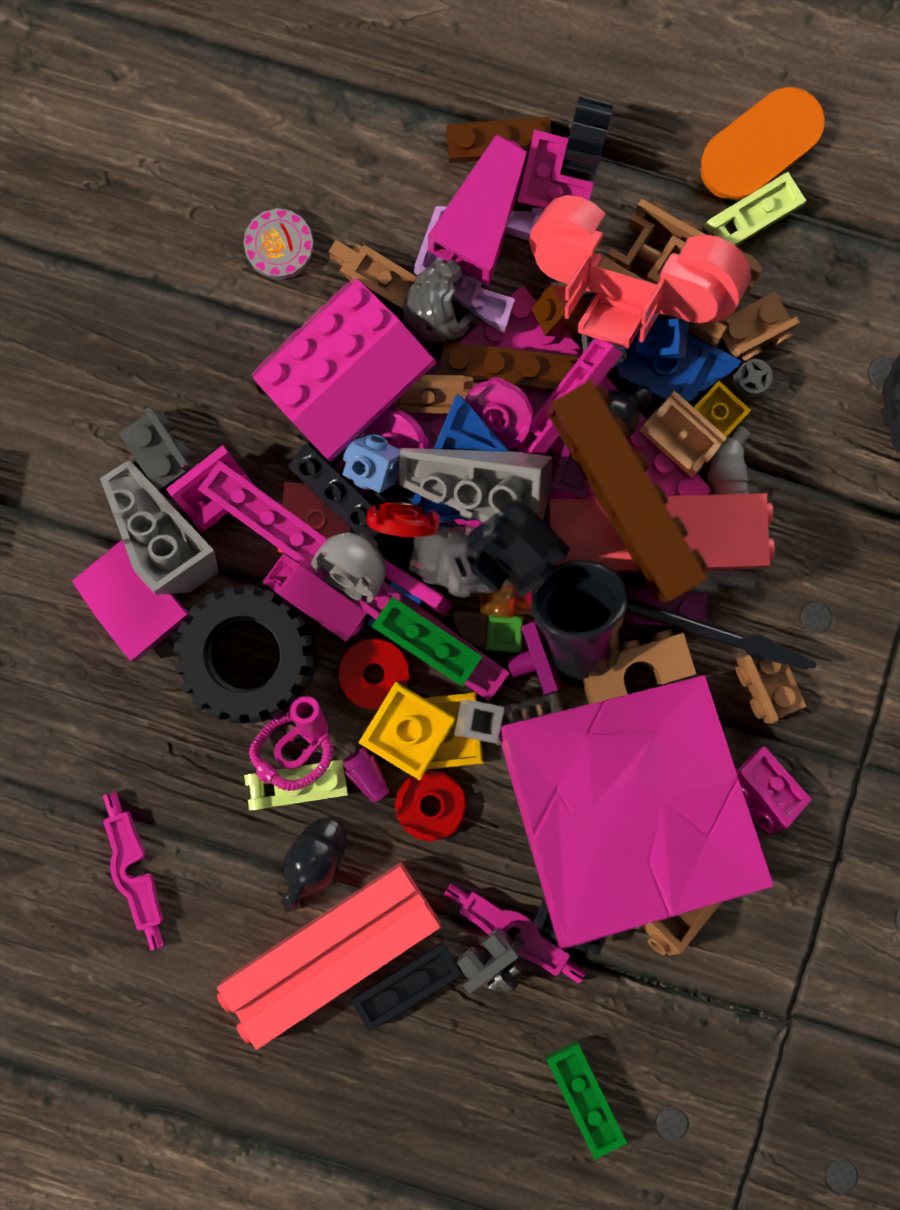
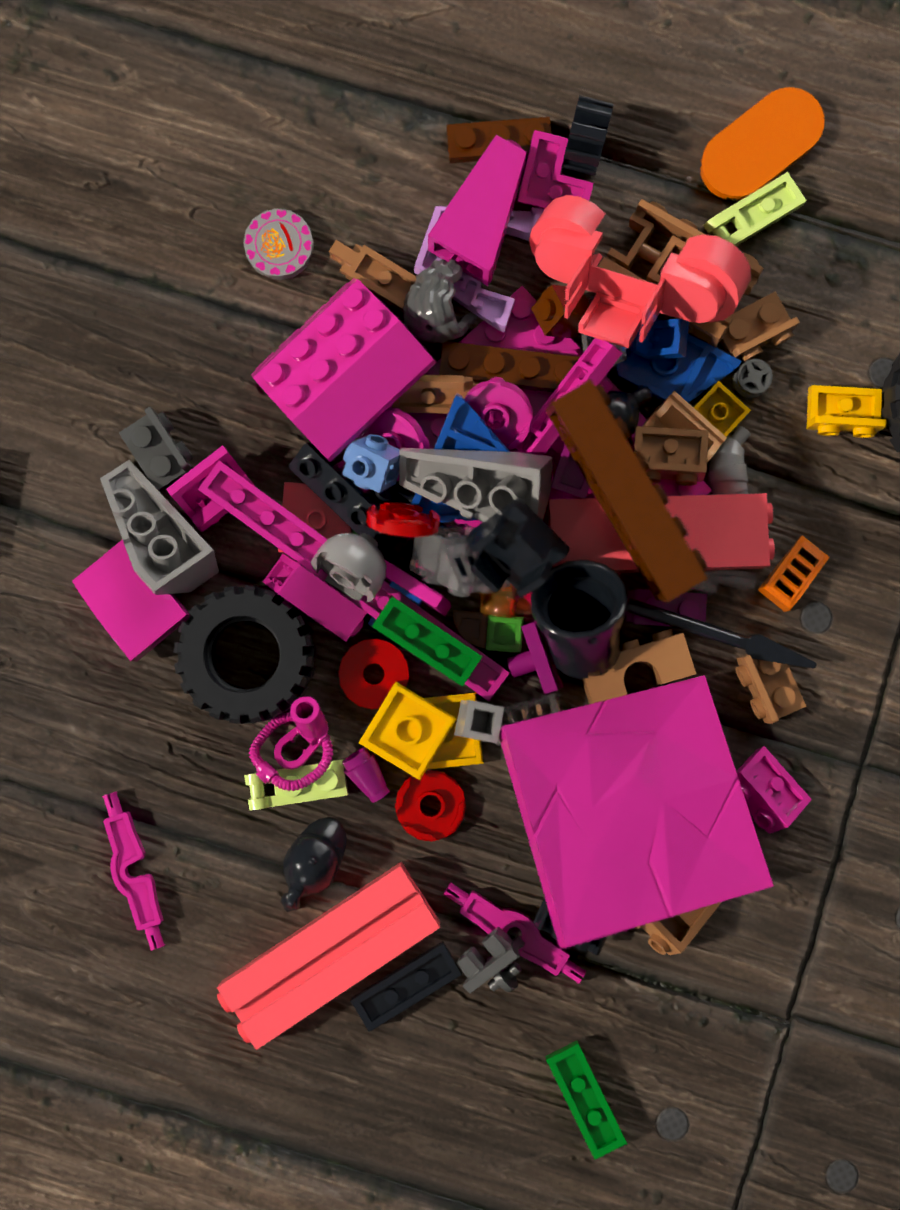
none -> medium nougat bracket [634,426,709,486]
none -> orange slope [758,535,830,612]
none -> yellow bracket [807,385,887,438]

